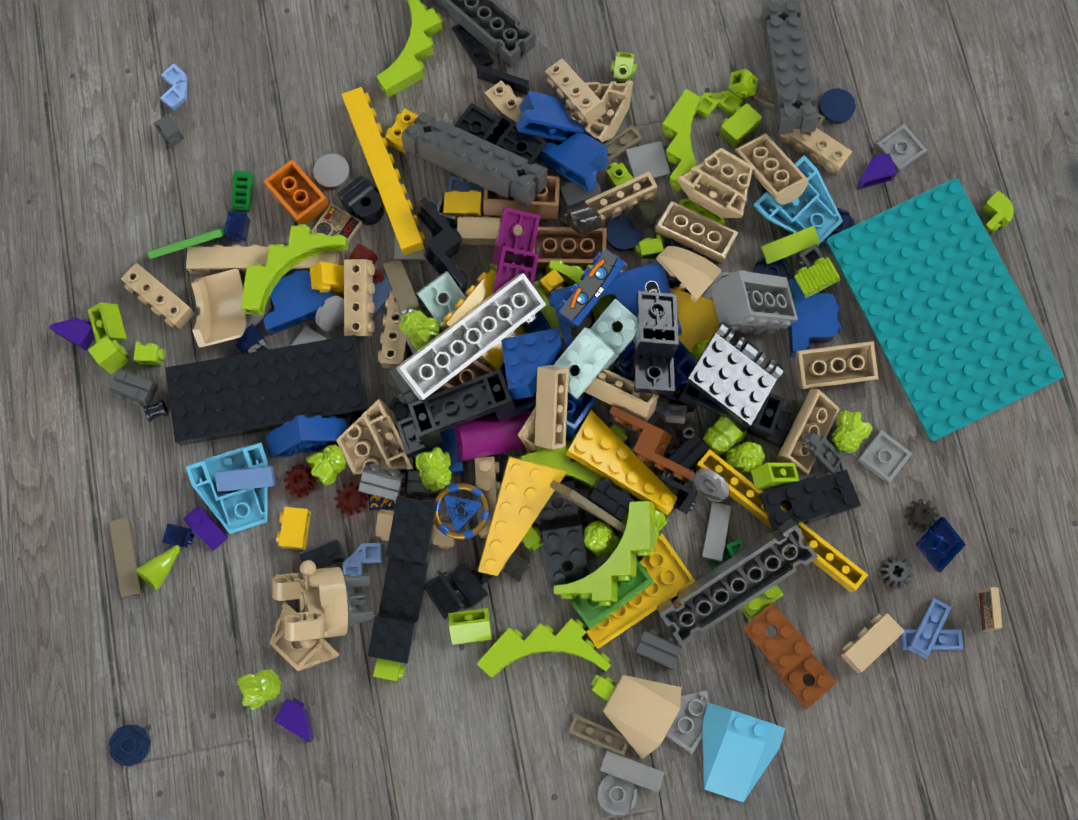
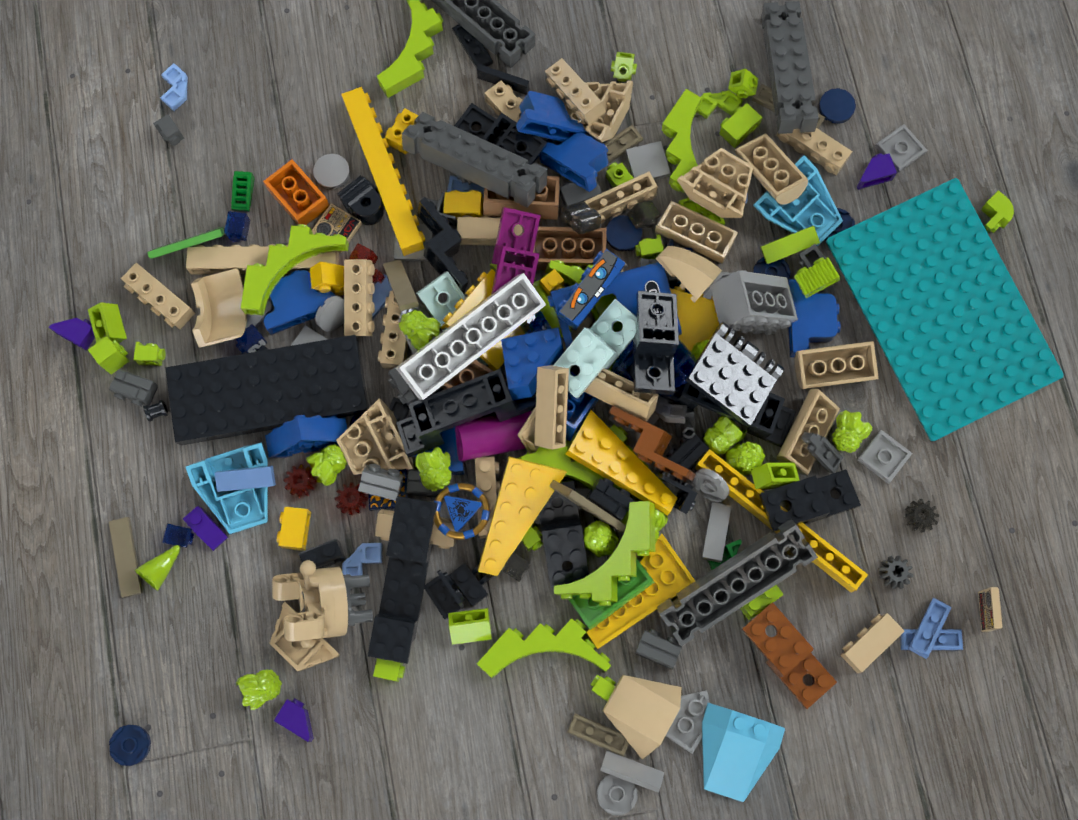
clear blue tile [915,517,966,573] -> none

